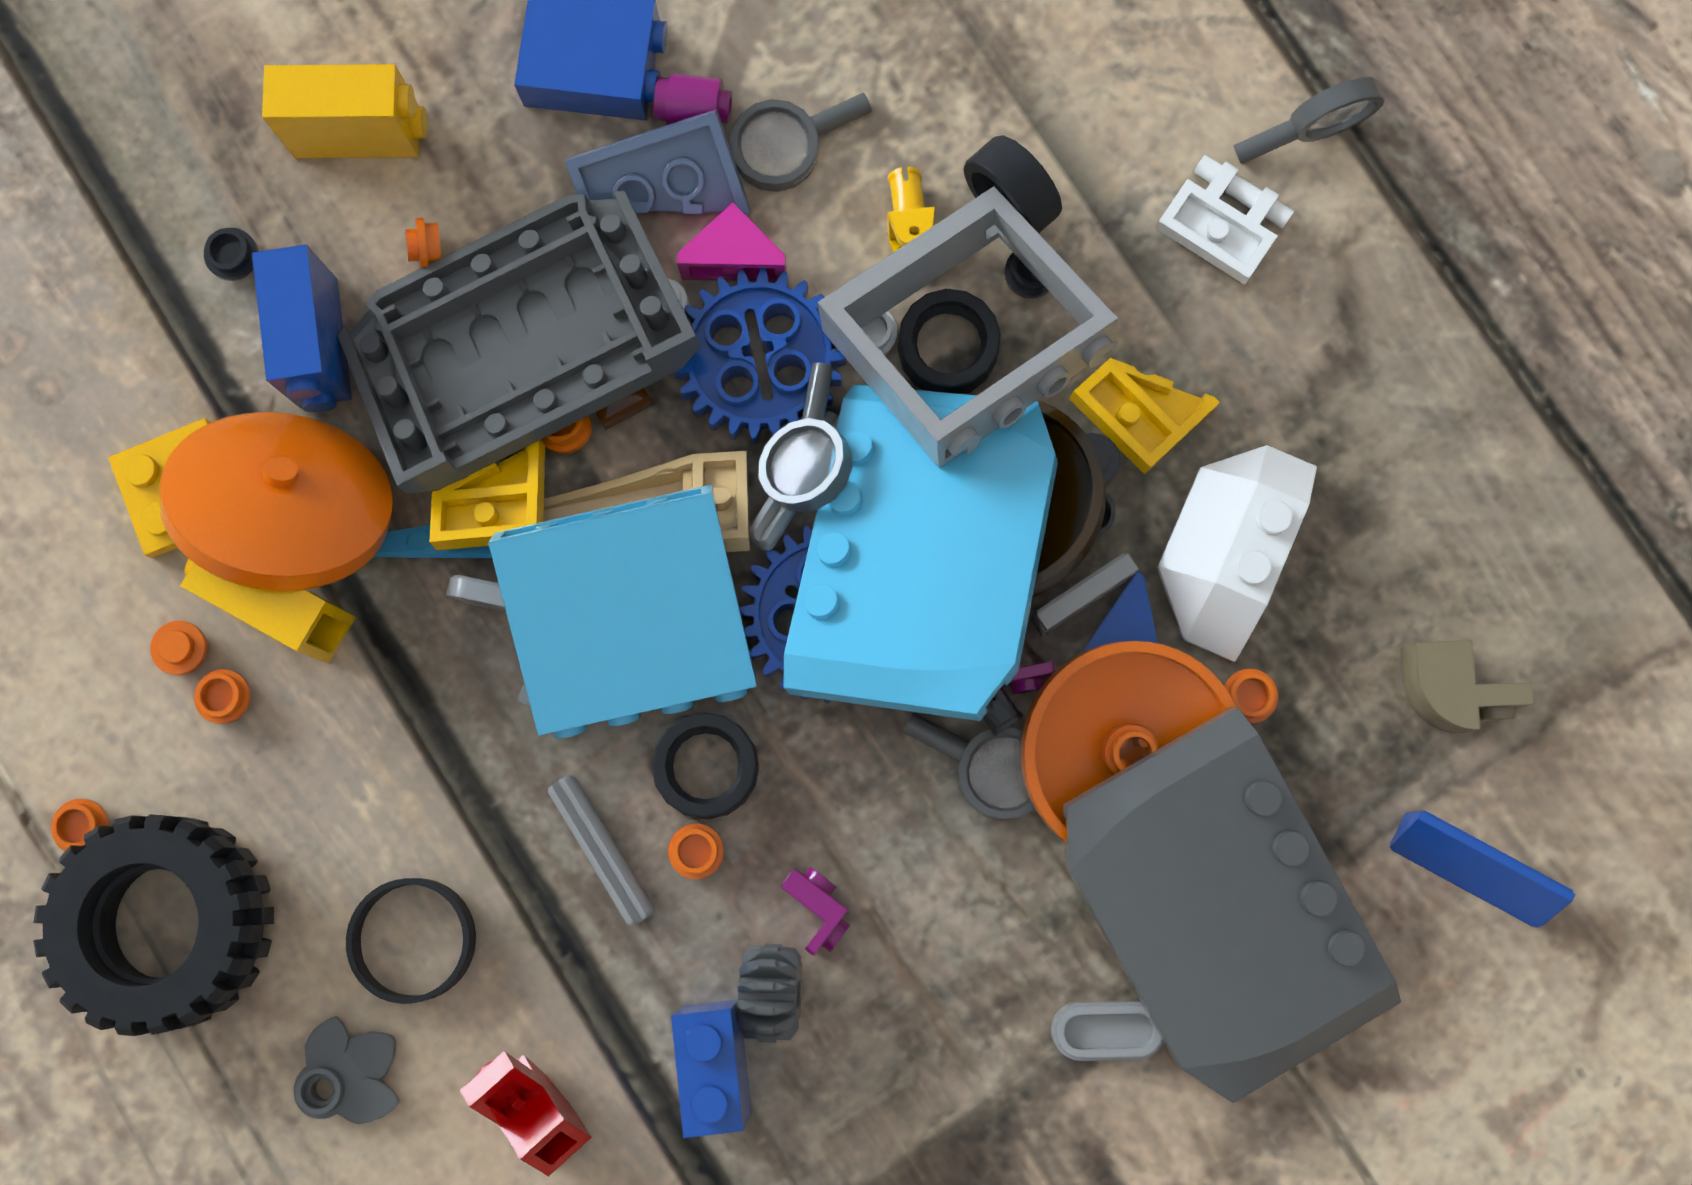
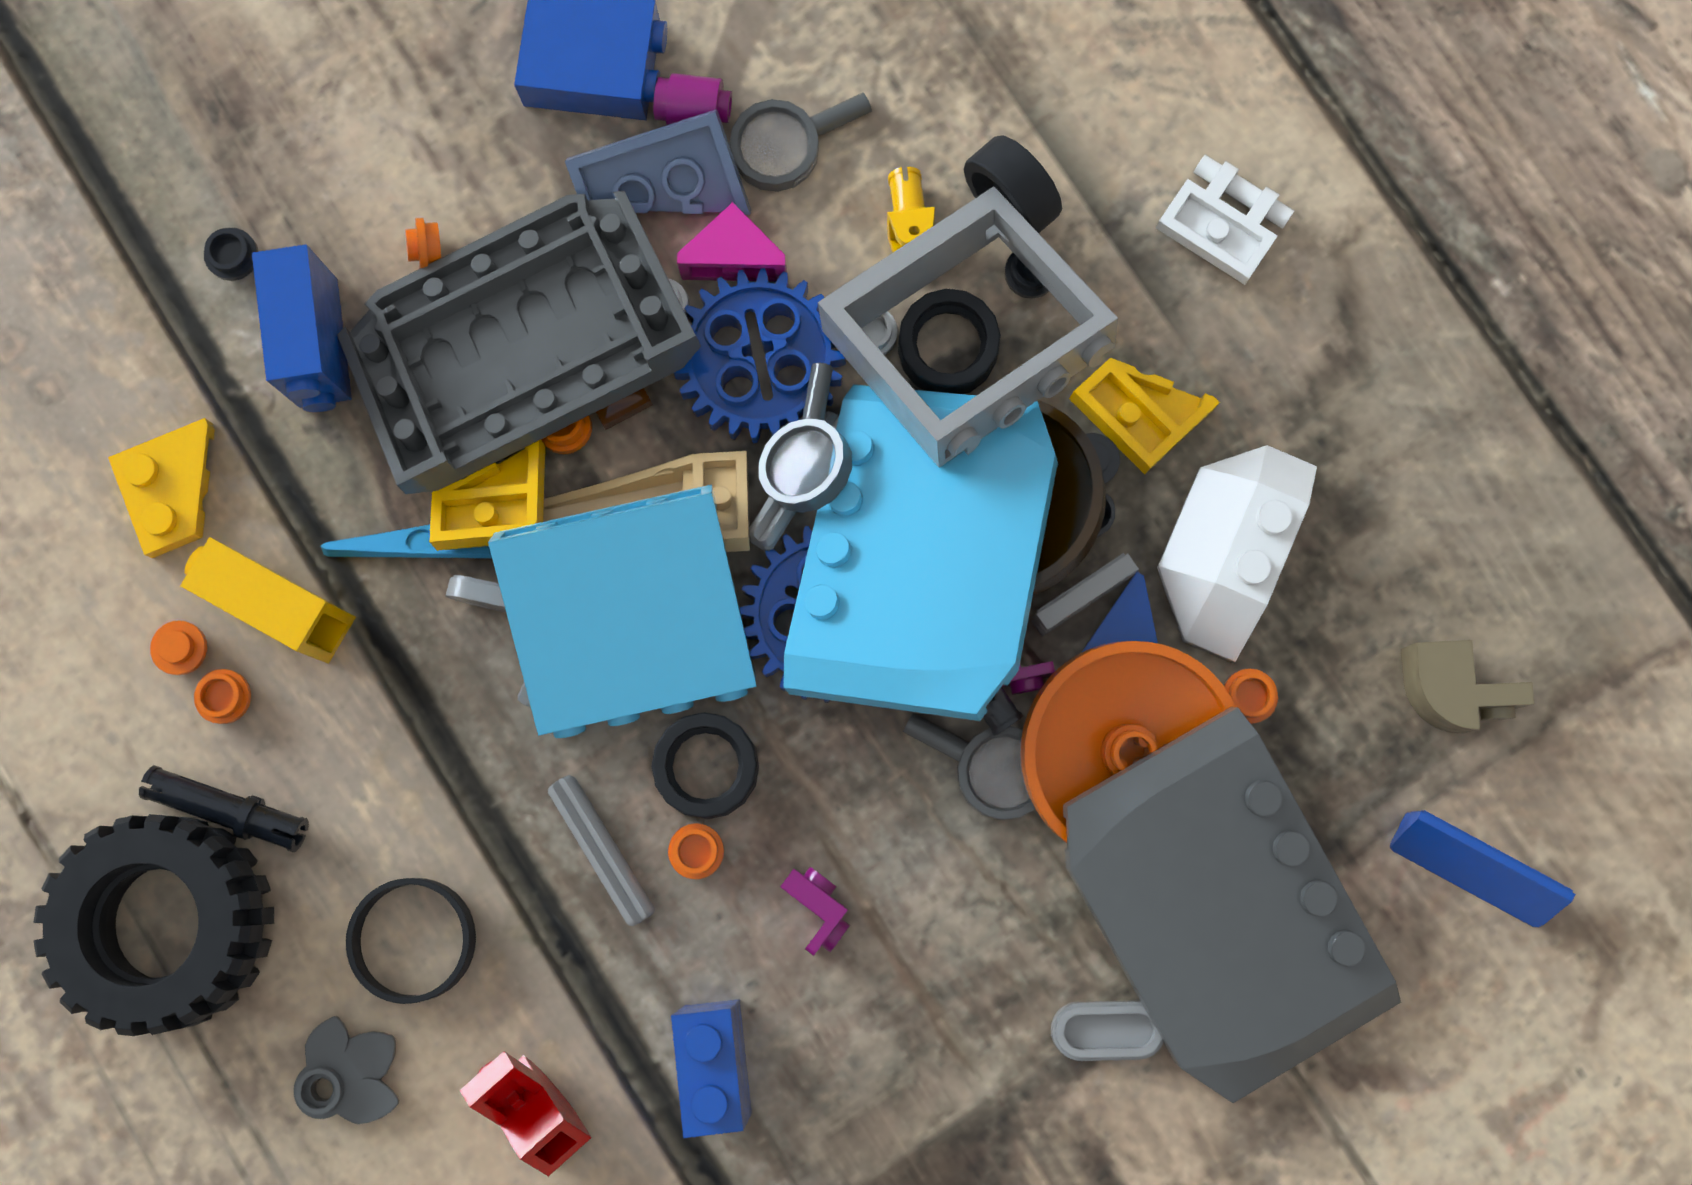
orange plate [51,799,109,851] -> none
orange dish [160,412,393,591] -> none
yellow brick [262,64,428,158] -> none
dark grey gear [737,944,803,1043] -> none
dark grey piece [1233,77,1385,165] -> none
none -> black pin [139,765,309,852]

